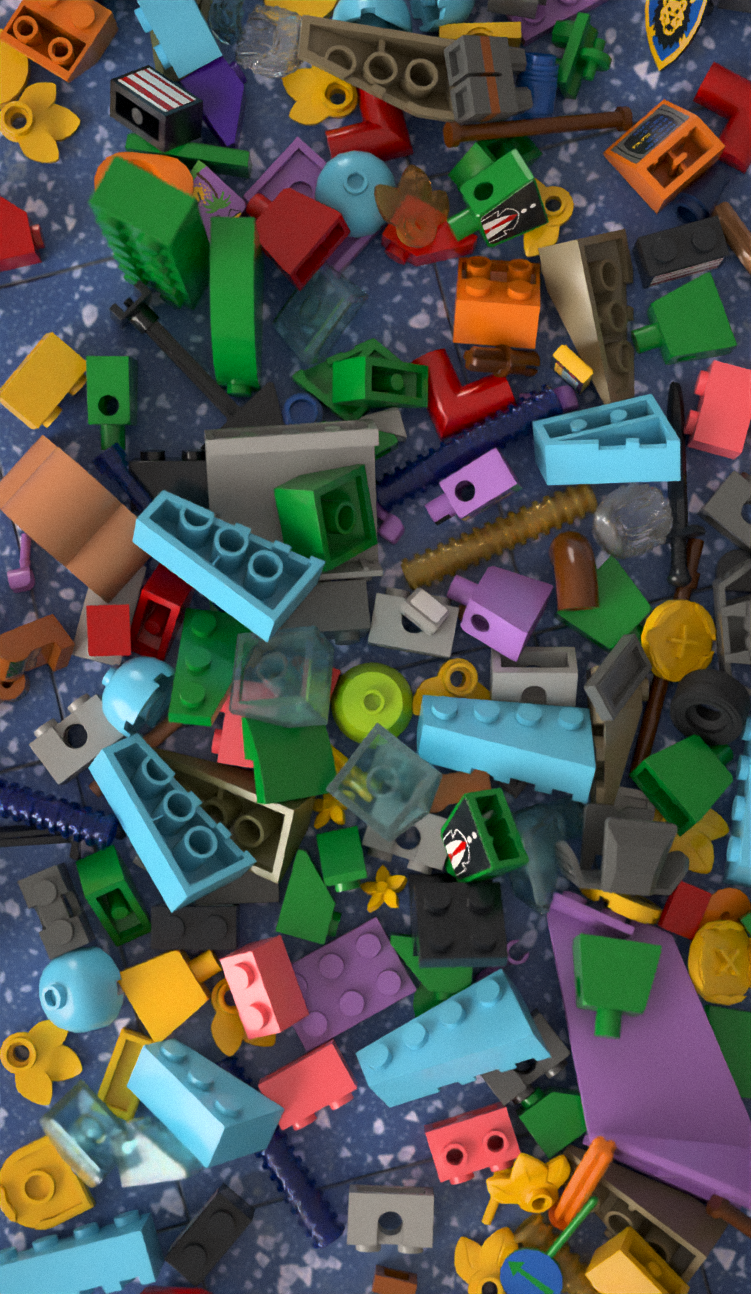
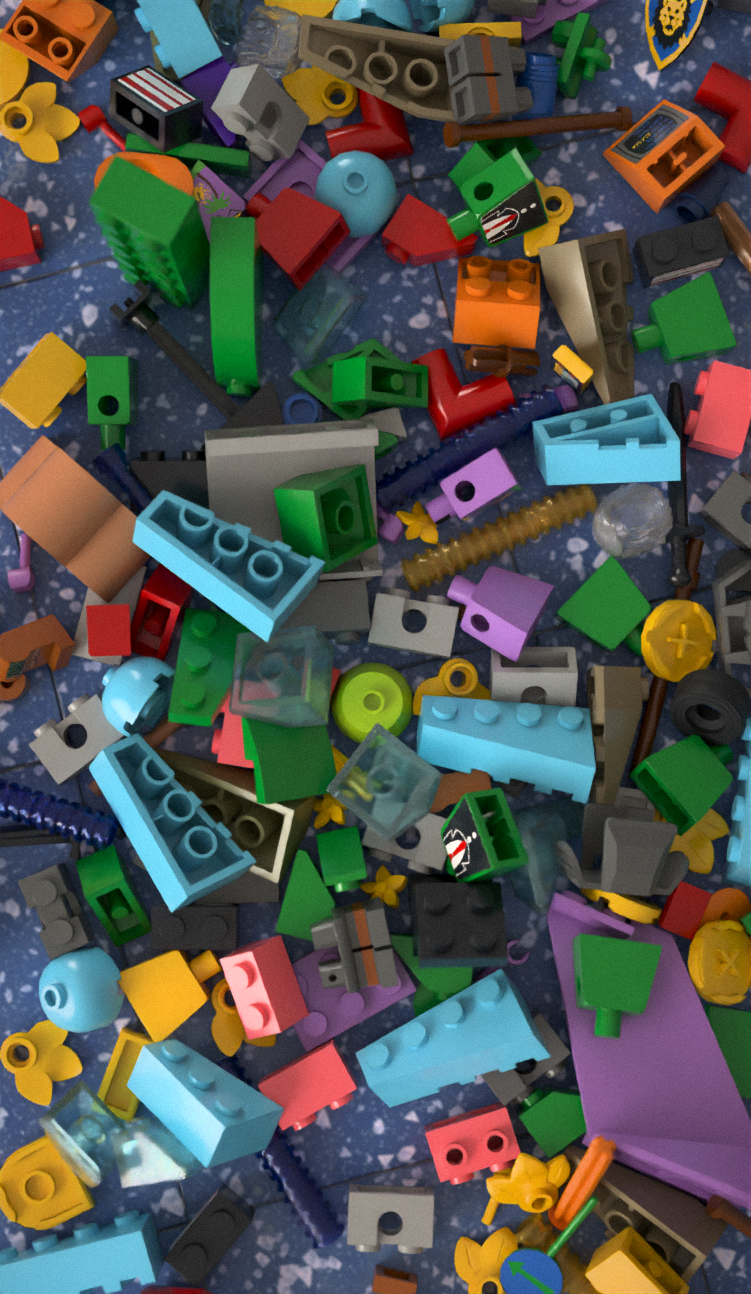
clear orange plate [374,164,450,248] -> none
slope [400,587,450,636] -> none
reddish brown cylinder [548,530,600,611] -> none
dark grey tile [584,634,653,721] -> none
none -> red hand [78,105,126,152]
none -> light grey brick [211,64,310,162]
none -> dark grey hips [310,897,399,994]
none -> yellow plant [395,501,438,544]

